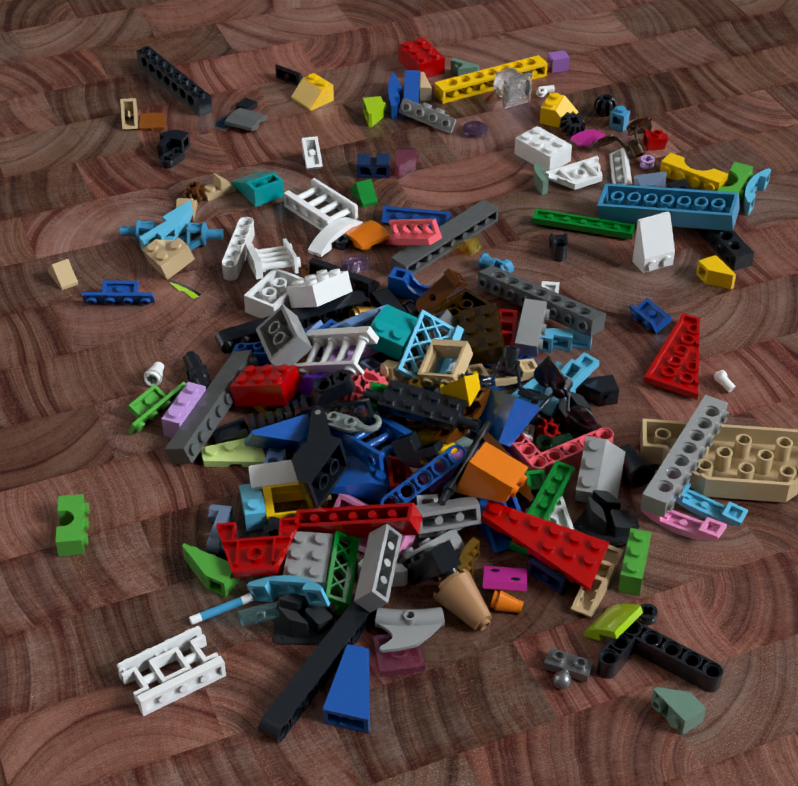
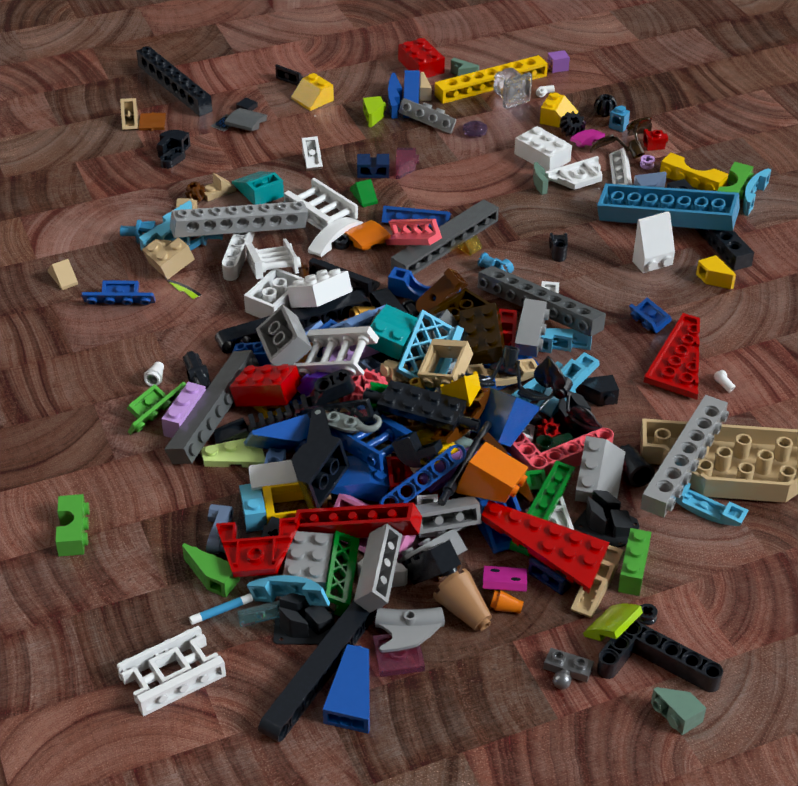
clear purple beam [341,255,370,273] -> none
pearl gold slope [457,537,480,576] -> none
green plate [532,208,635,240] -> none
bright pink slope [641,509,727,541] -> none
none -> light grey brick [170,201,308,238]

